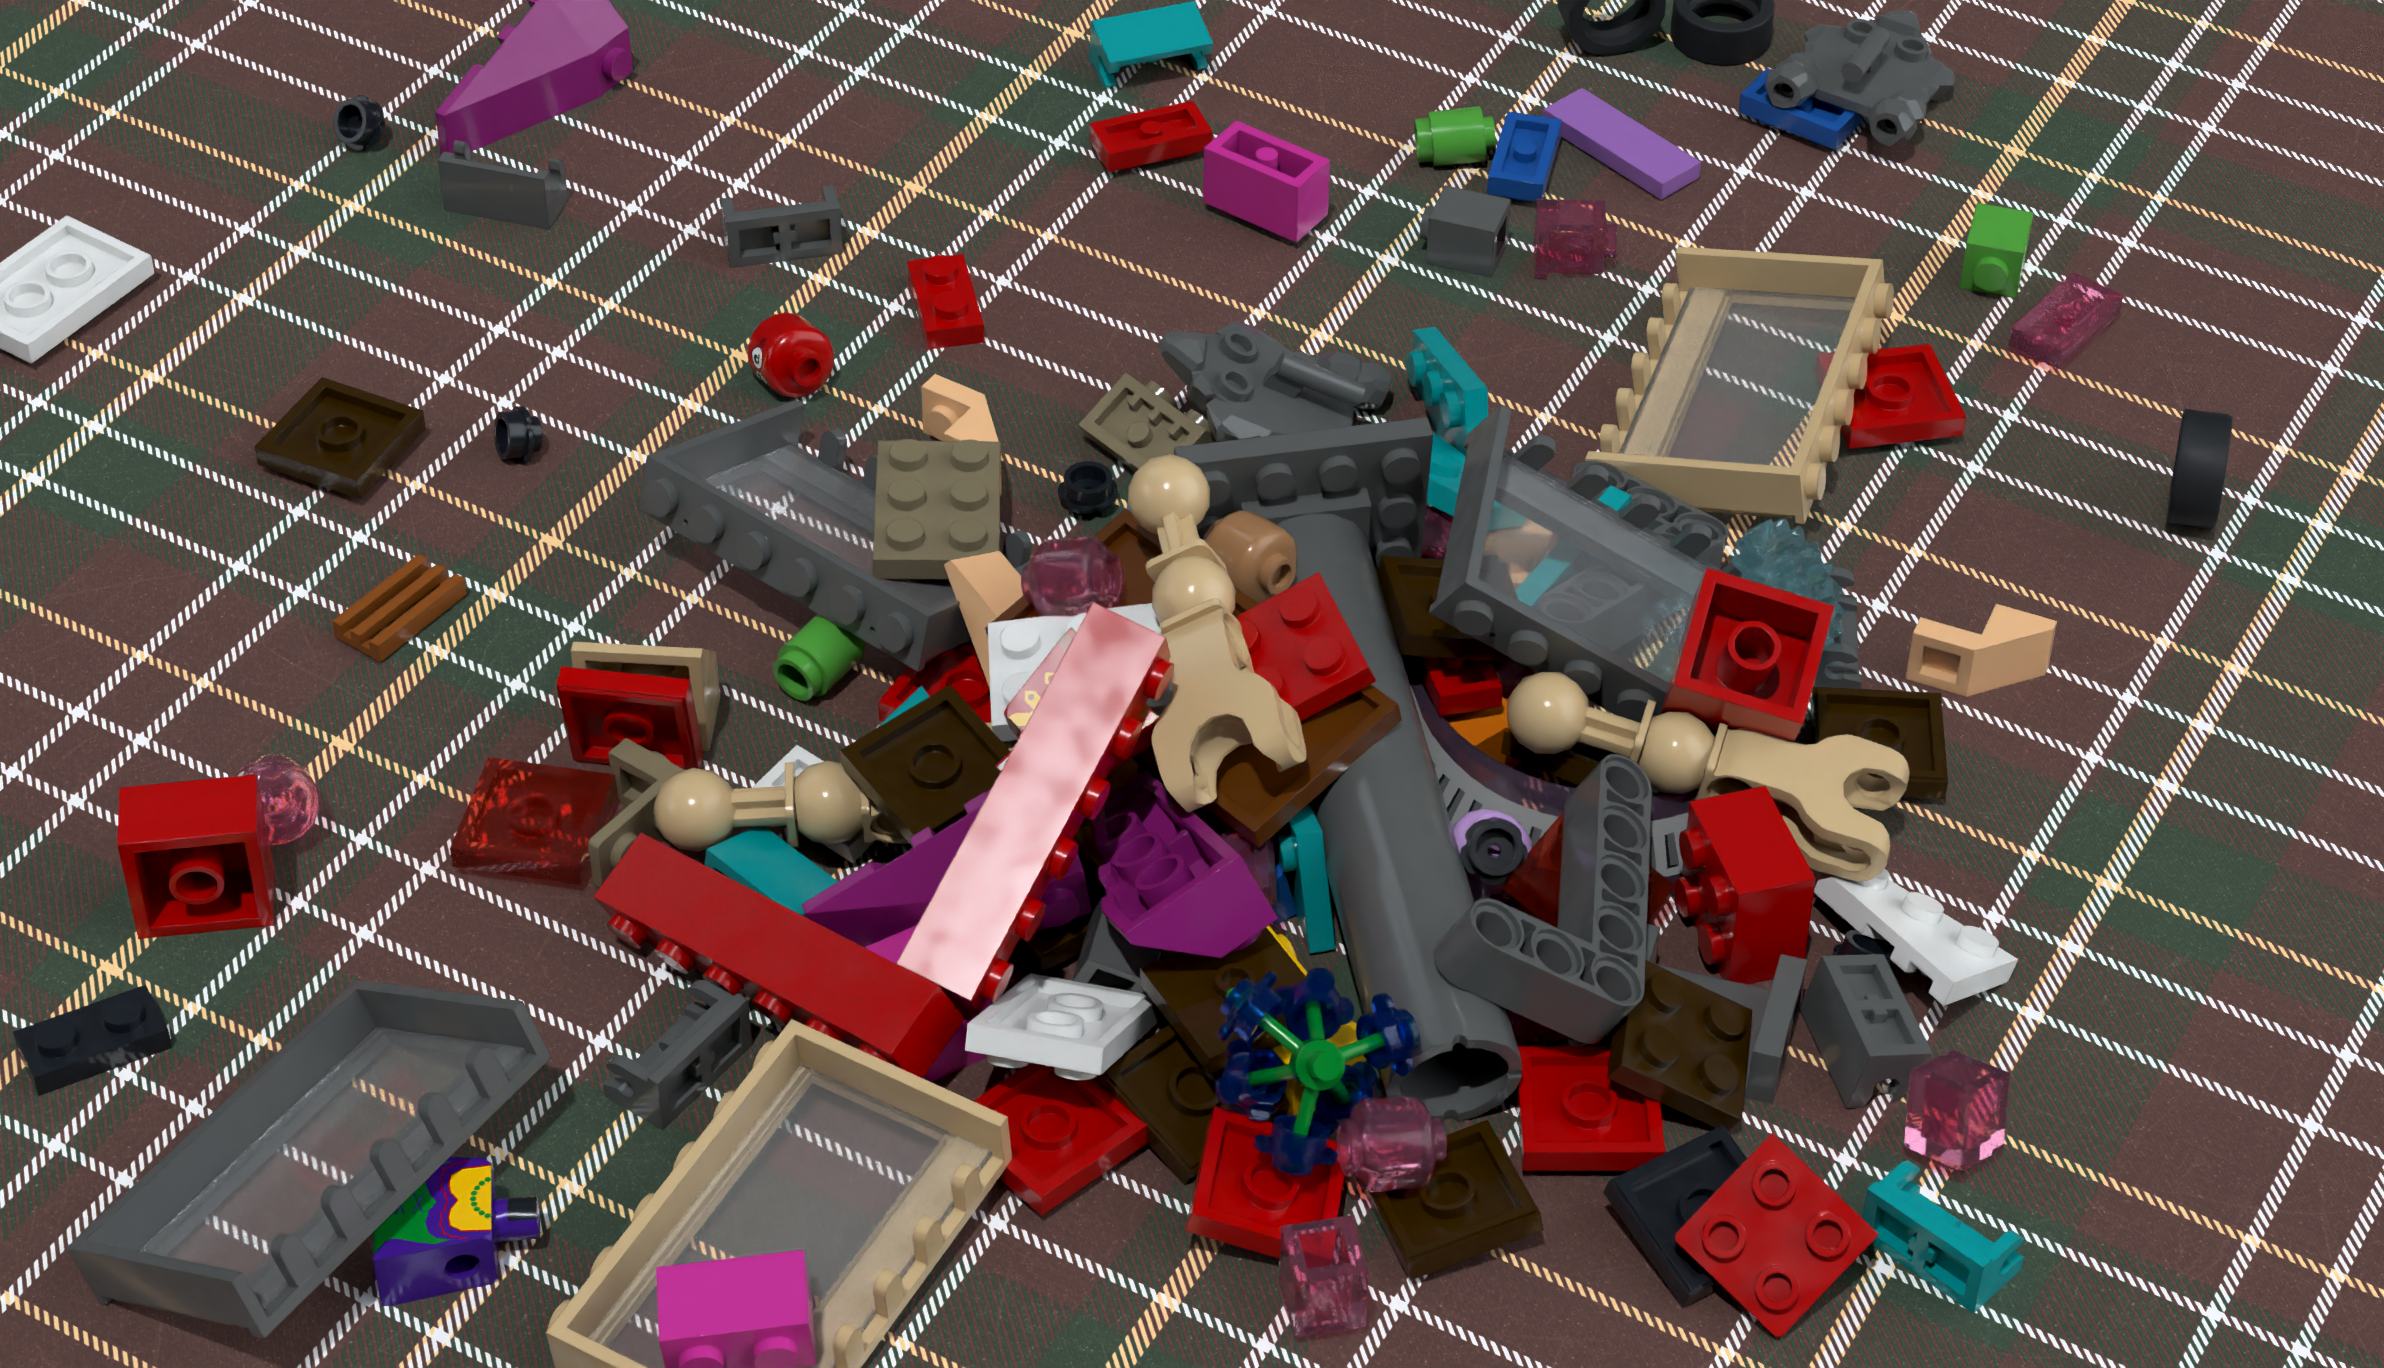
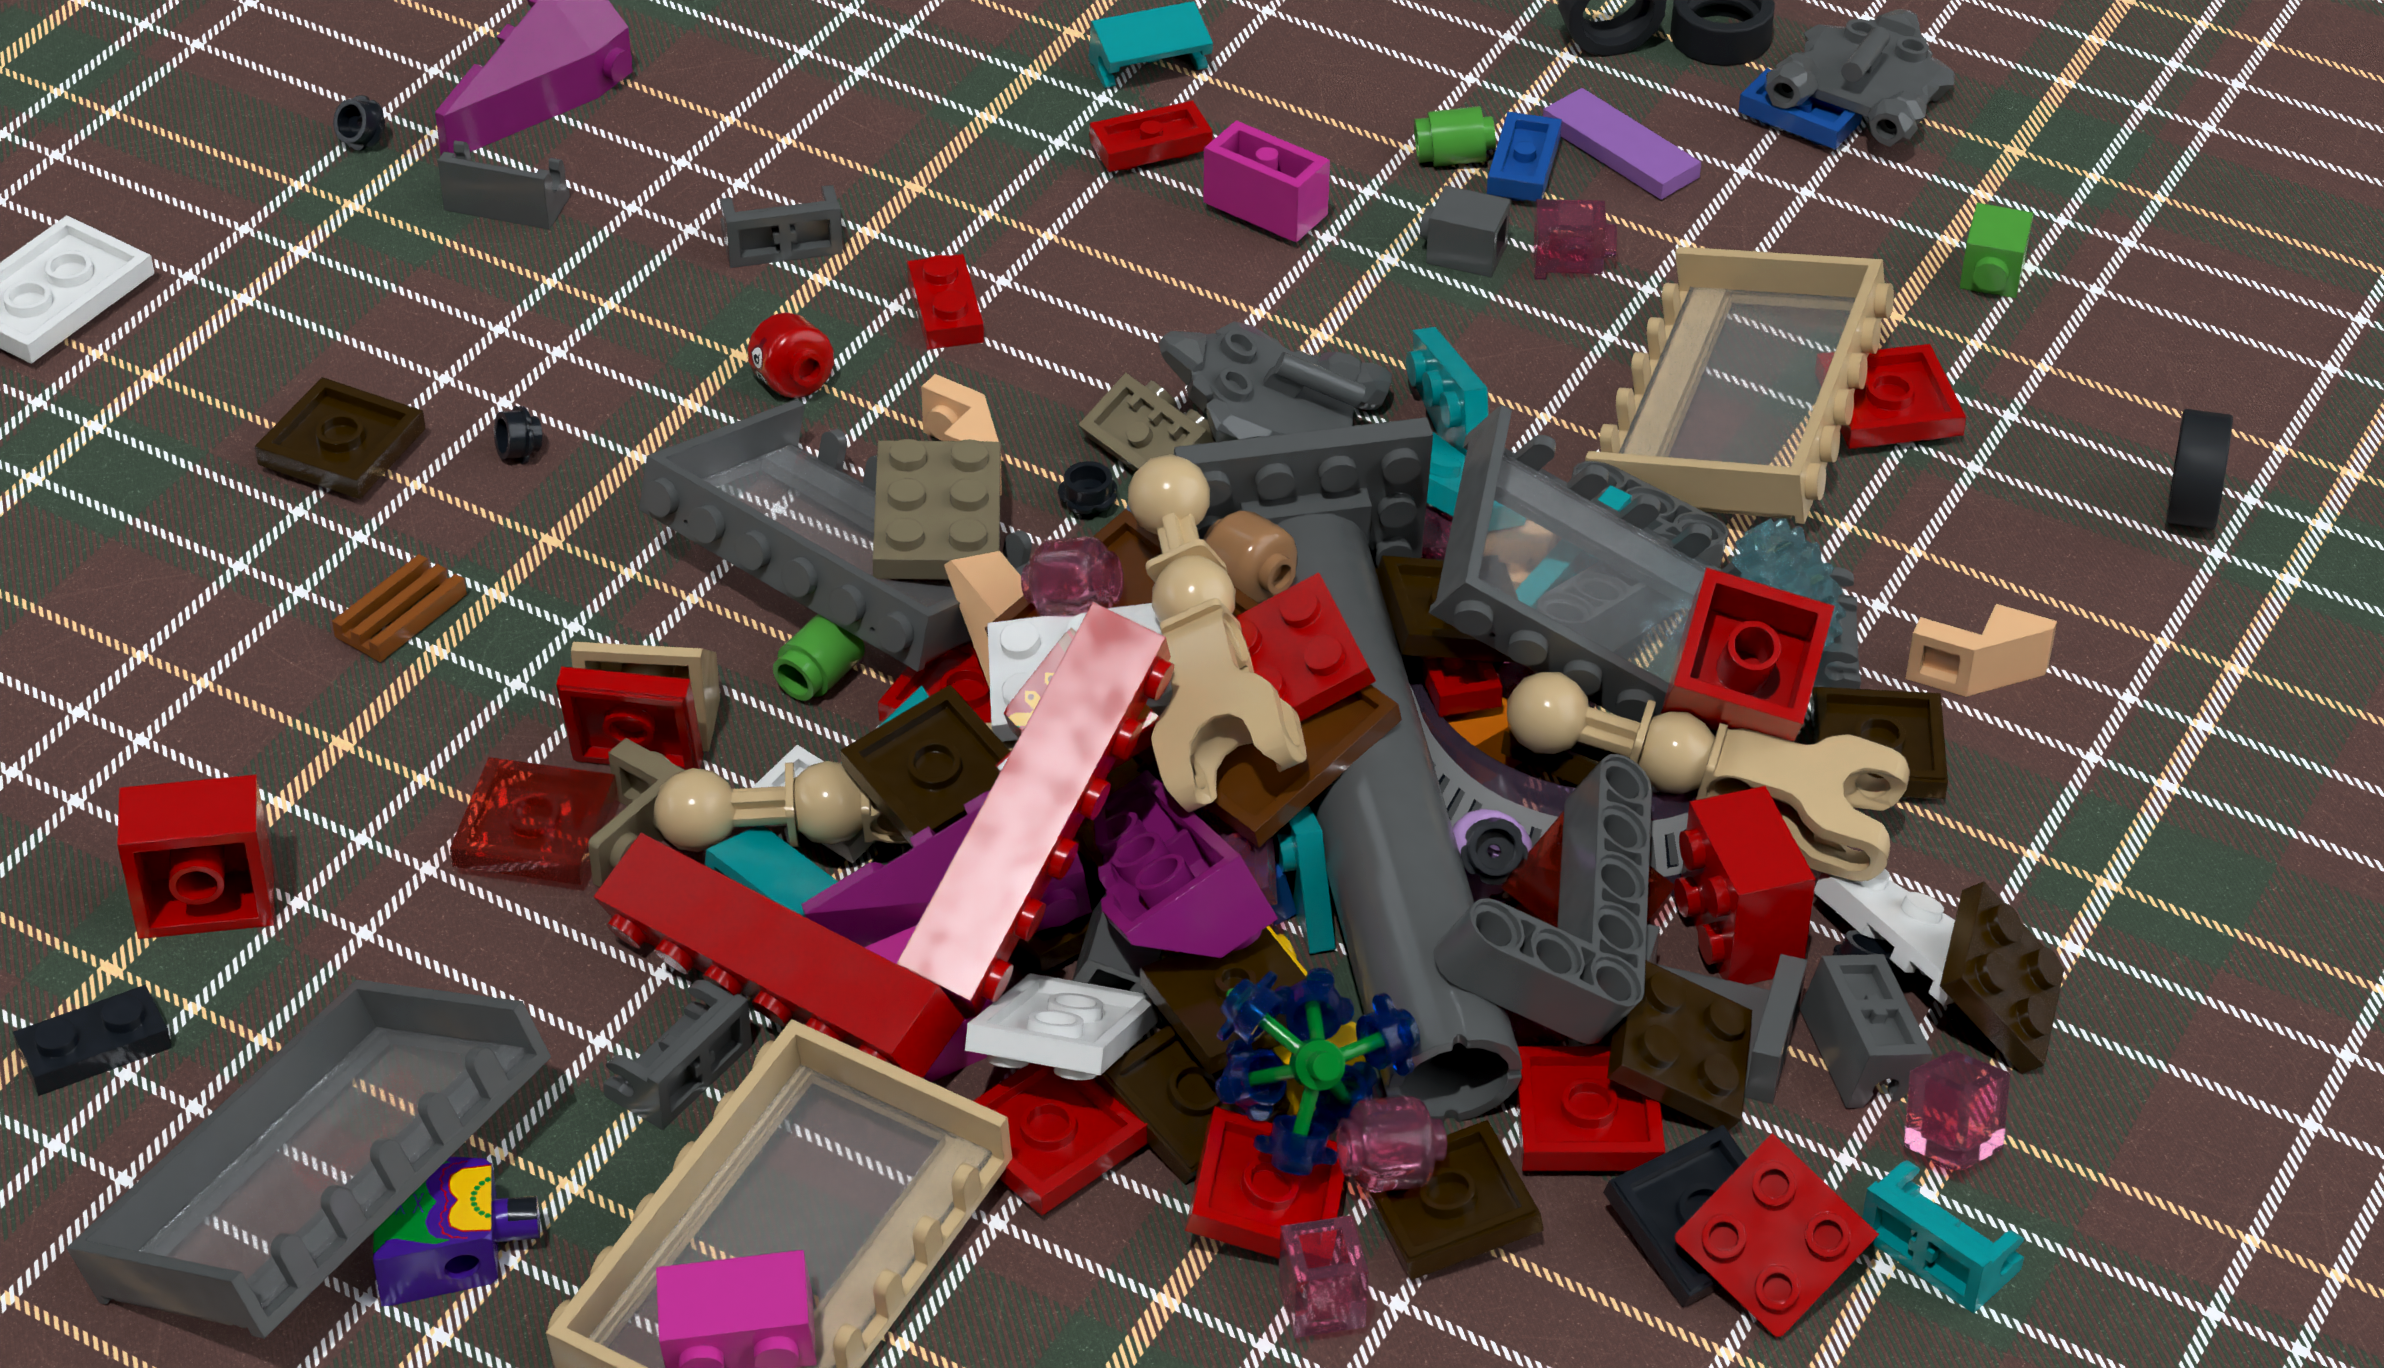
clear pink head [236,754,320,845] -> none
clear pink plate [2008,272,2123,369] -> none
none -> dark brown plate [1940,881,2064,1074]

